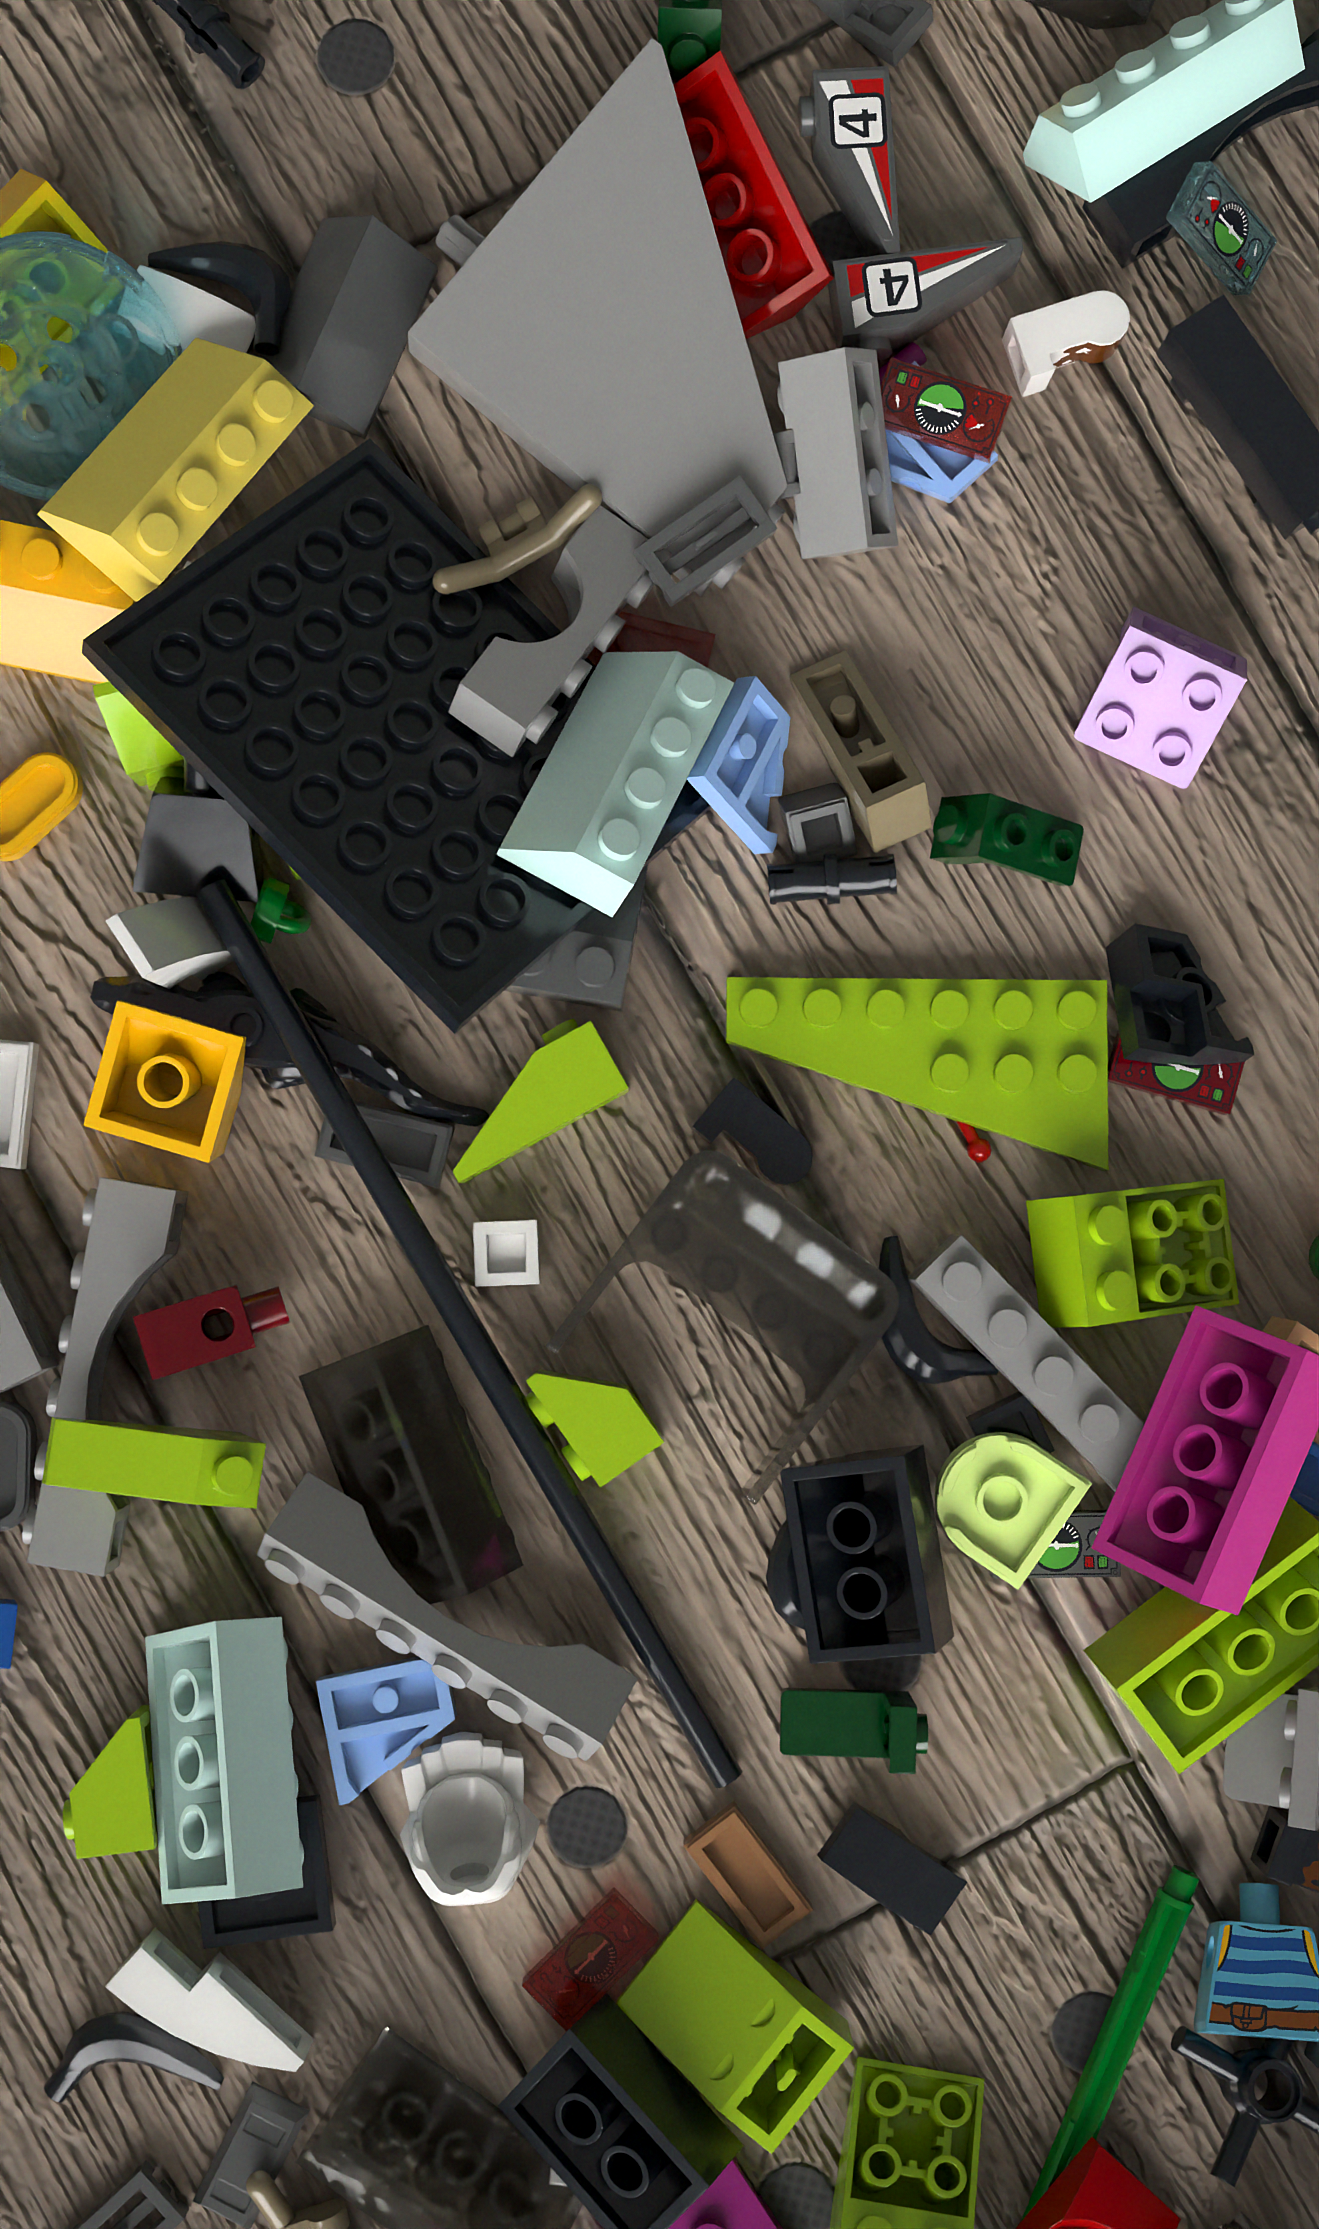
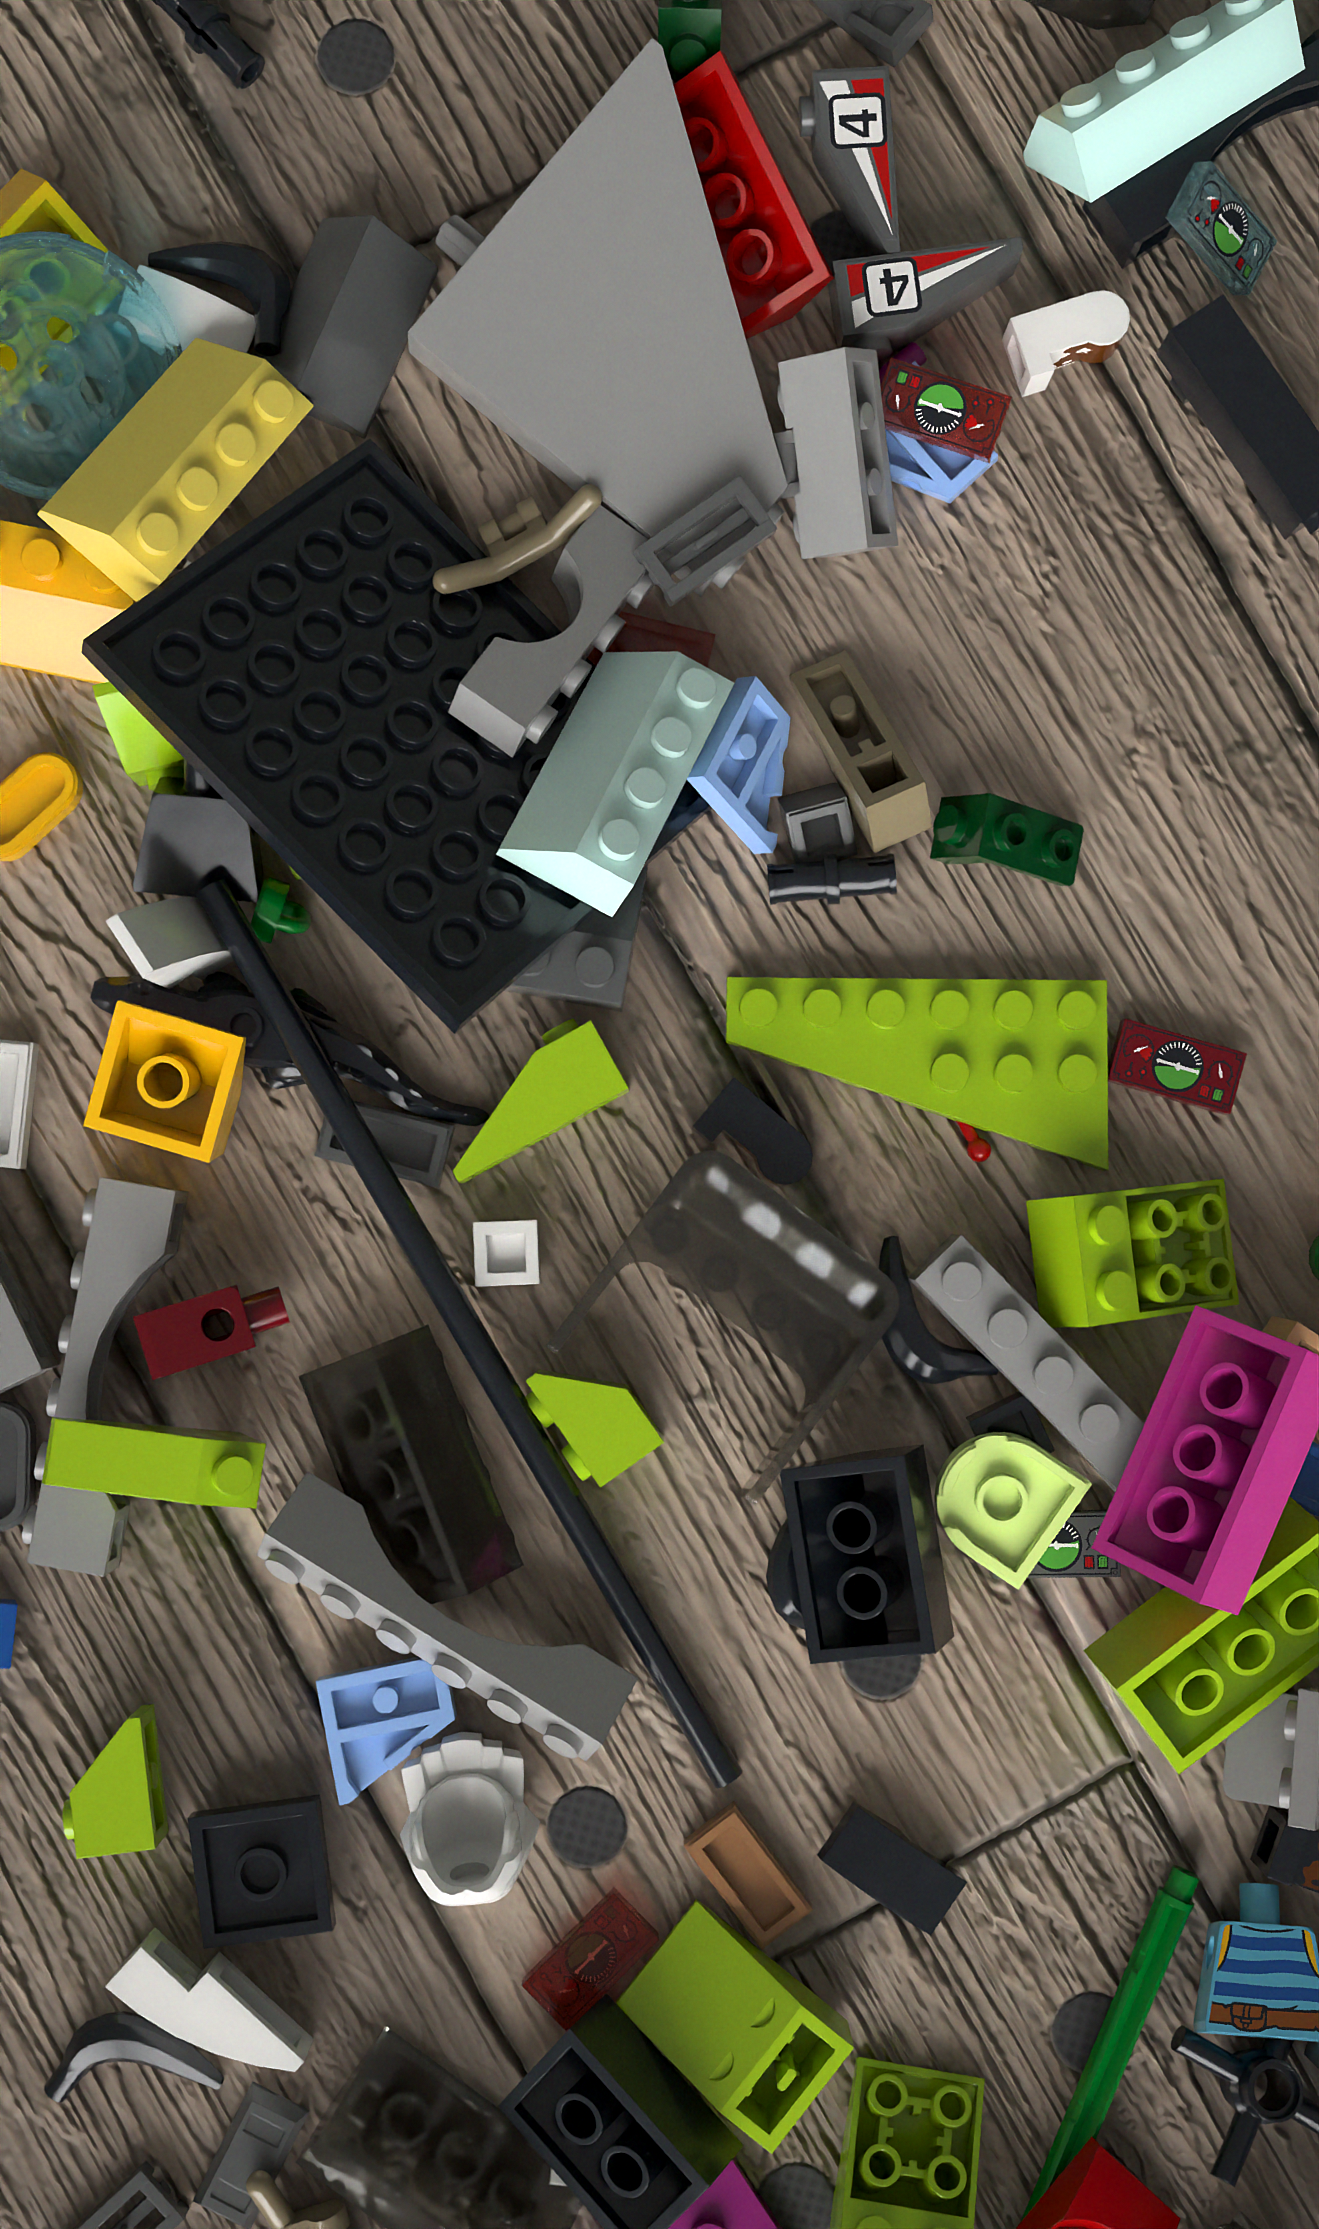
light aqua slope [145,1617,304,1904] -> none
dark green bracket [779,1688,928,1774] -> none
bracket [1074,606,1247,789] -> none
black slope [1105,923,1254,1065] -> none

